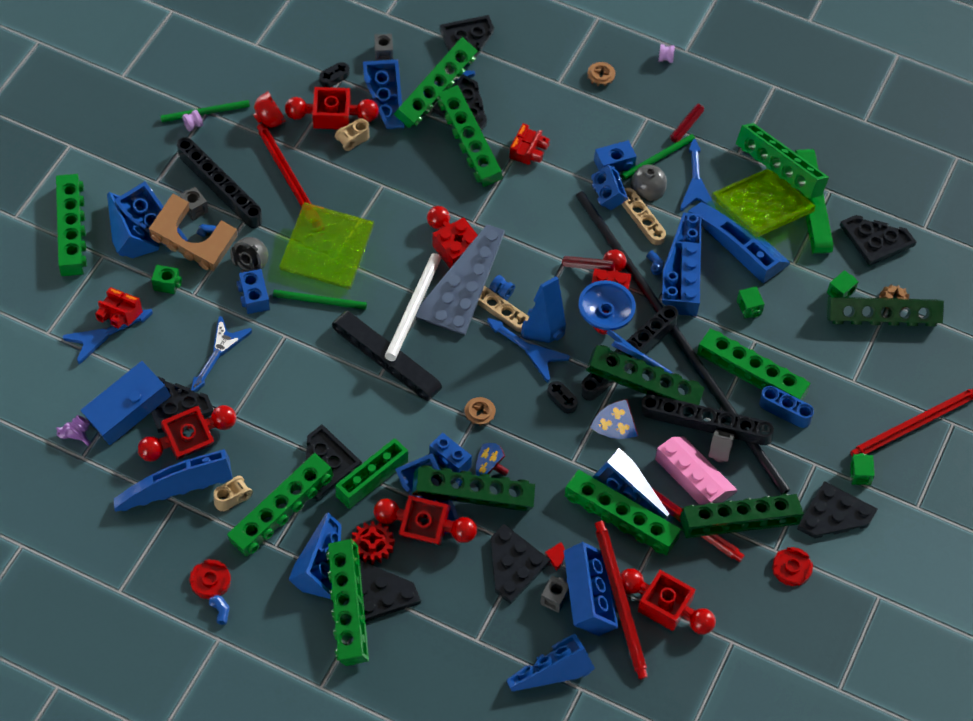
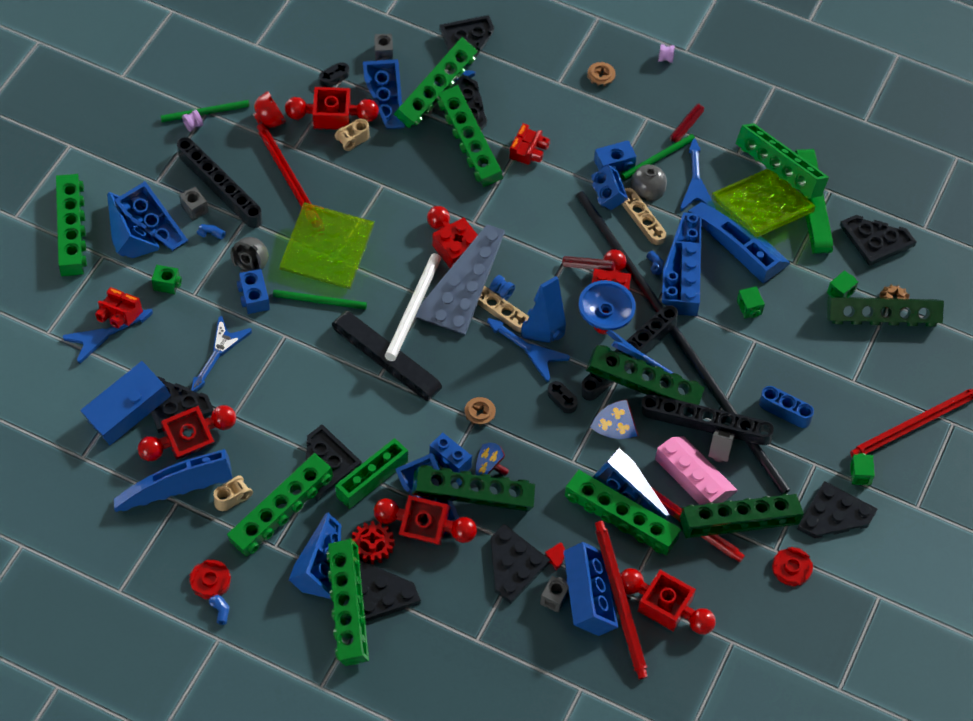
medium lavender animal [56,415,91,446] -> none
medium nougat arch [149,194,237,271] -> none
blue wedge [506,634,595,691] -> none
green brick [697,328,810,400] -> none

